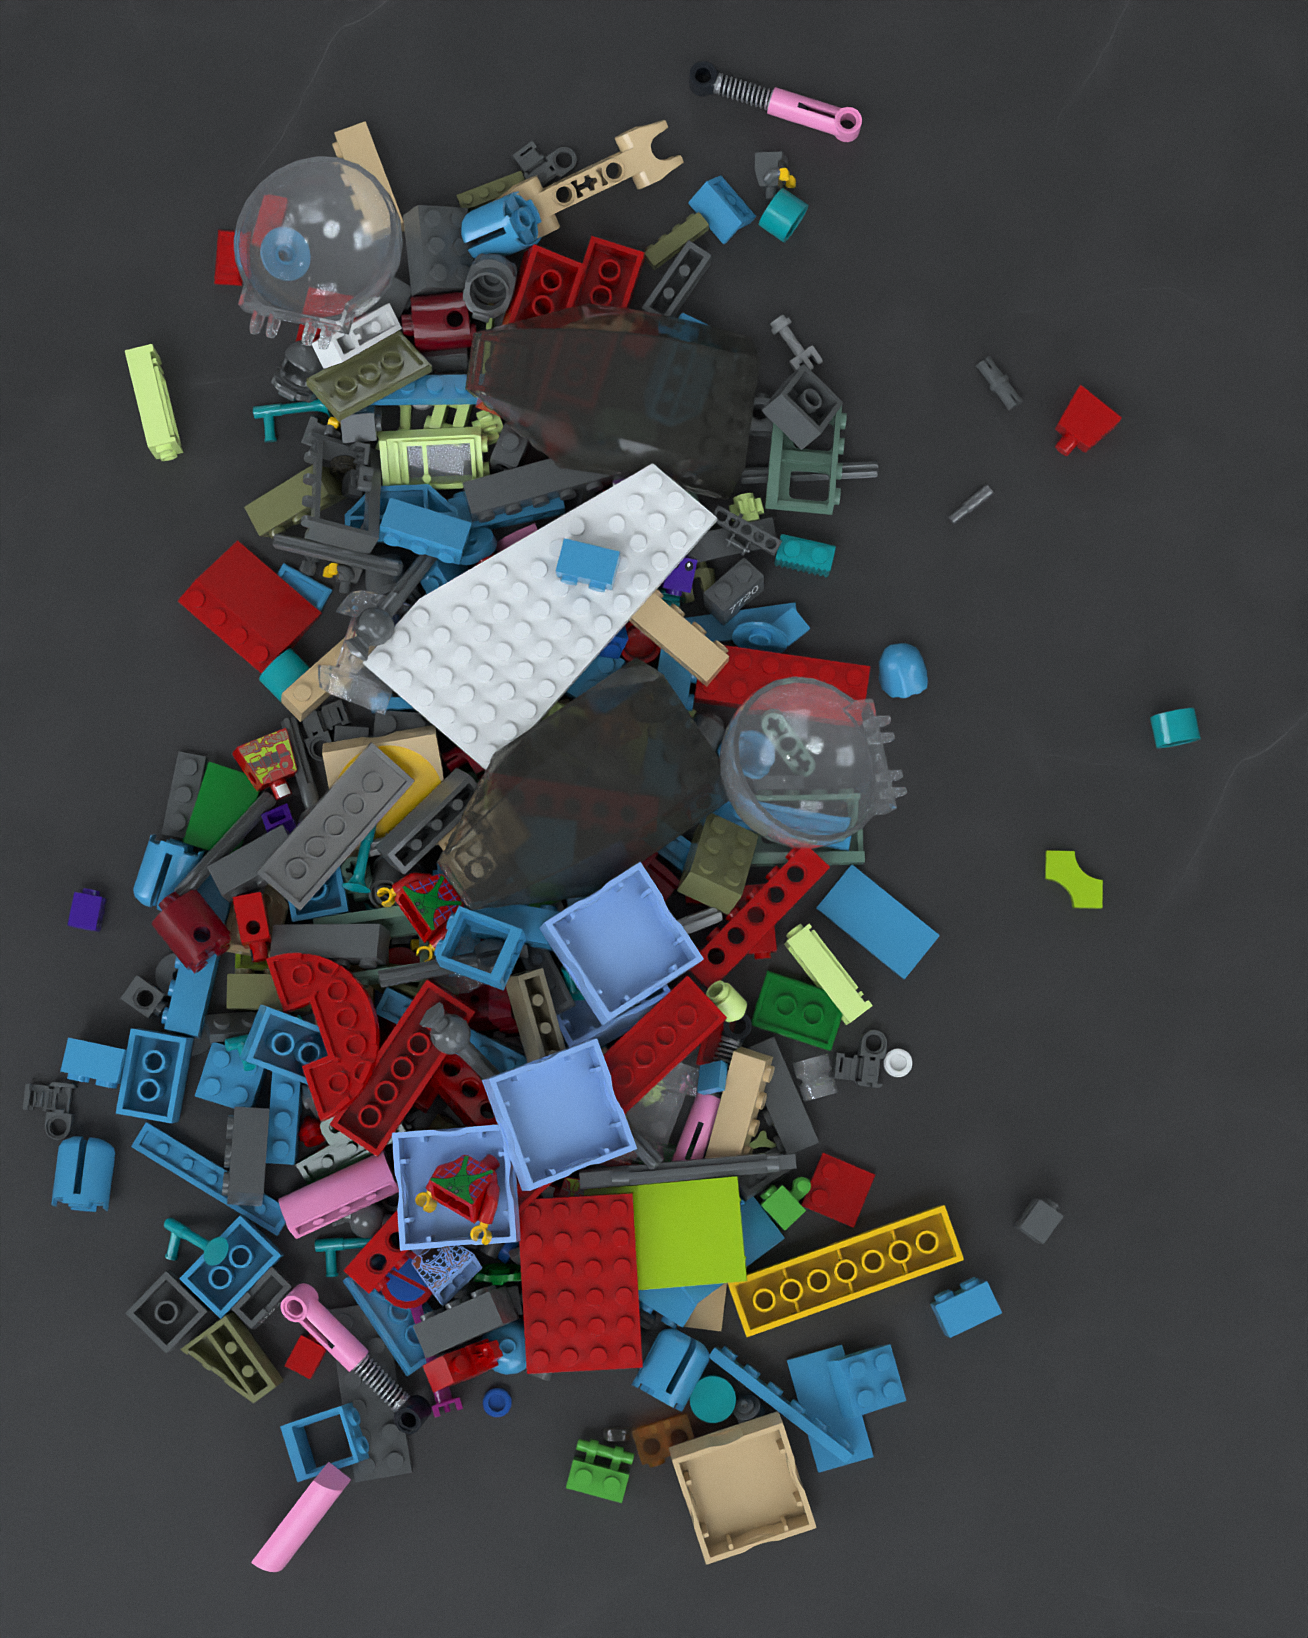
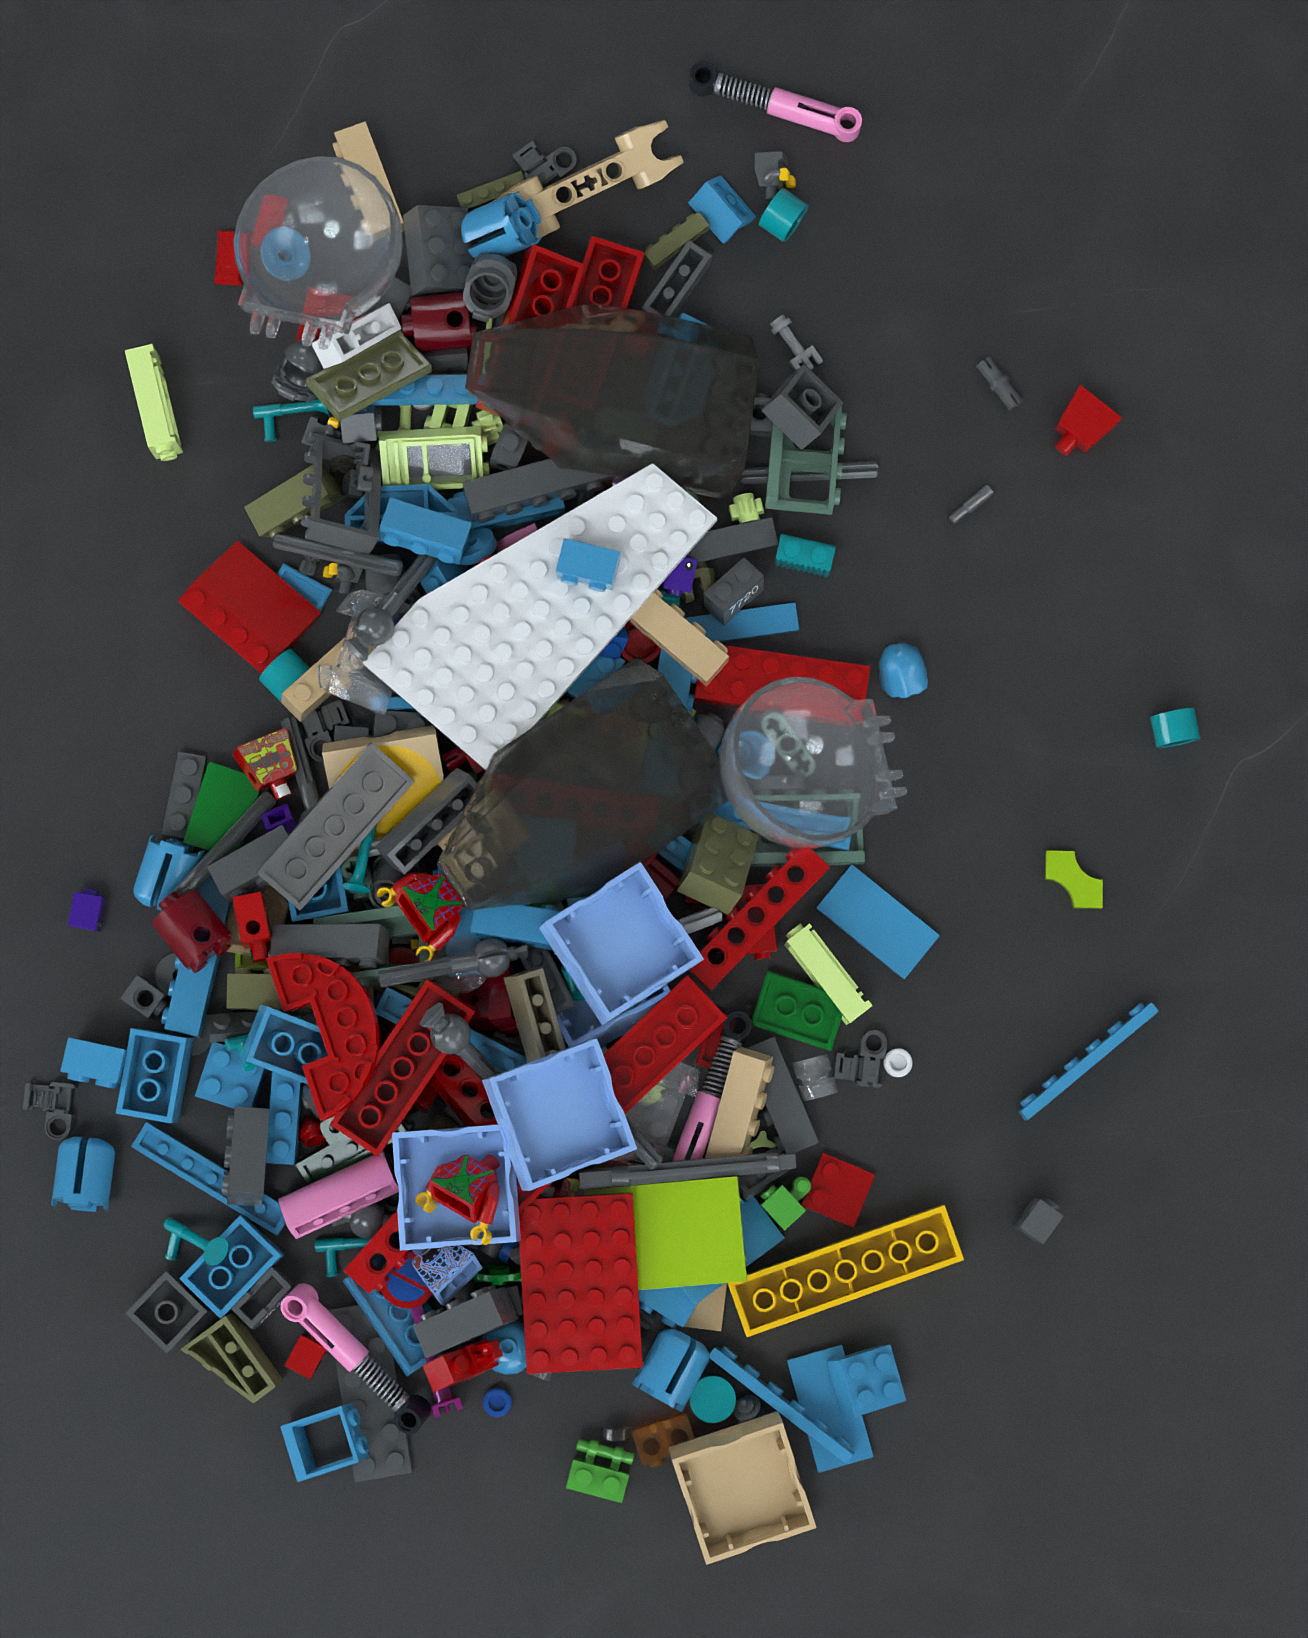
bright pink brick [251,1462,351,1572] -> none
dark azure window [435,906,527,991] -> none
dark azure tile [697,1060,728,1095] -> none
yellowish green brick [706,981,747,1022] -> none
dark grey piece [713,505,782,556] -> none
dark azure dish [732,622,788,653] -> none
dark azure tile [771,607,810,647] -> none
dark azure brick [930,1277,1002,1338] -> none
none -> dark azure plate [1017,1002,1159,1120]

